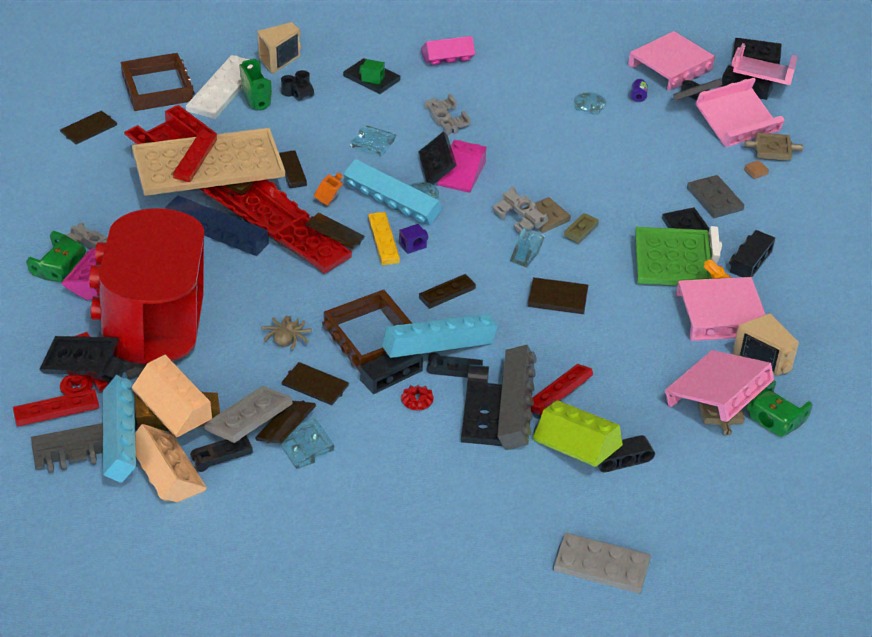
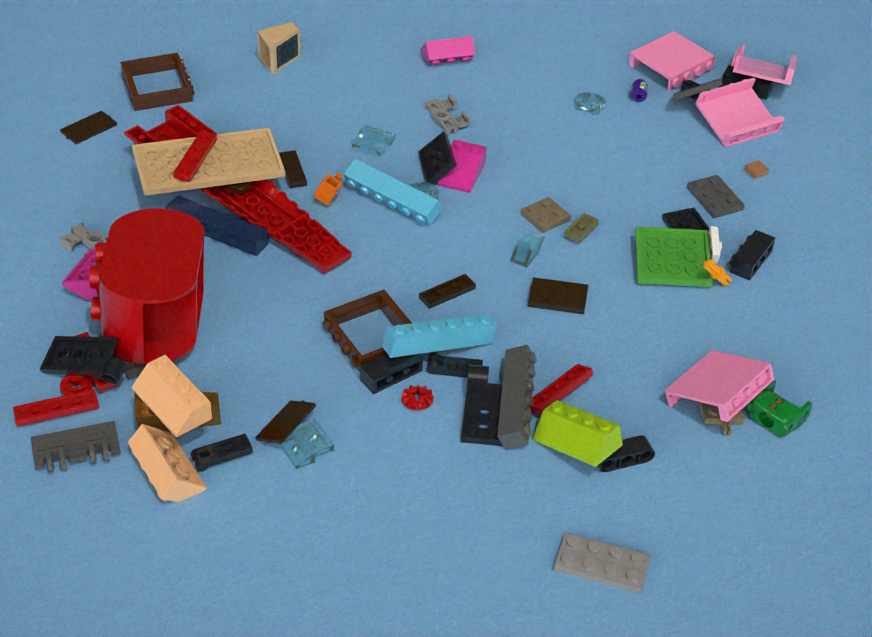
green piece [26,230,86,282] -> none
medium azure brick [103,375,136,483] -> none
white plate [186,55,253,119] -> none
light grey plate [204,386,292,443] -> none
green piece [239,59,272,110] -> none
dark tan animal [261,315,312,350] -> none
black piece [281,70,314,101] -> none
dark brown piece [281,362,349,406] -> none
dark brown piece [306,212,365,249] -> none
black tile [343,58,401,94] -> none
green brick [359,59,385,84] -> none
yellow plate [368,212,400,265] -> none
dark purple brick [399,223,428,254] -> none
light grey piece [493,187,548,238] -> none
bright pink panel [676,277,766,341] -> none
black tile [733,38,782,65] -> none
tan slope [733,313,799,376] -> none
dark tan plate [744,132,803,161] -> none

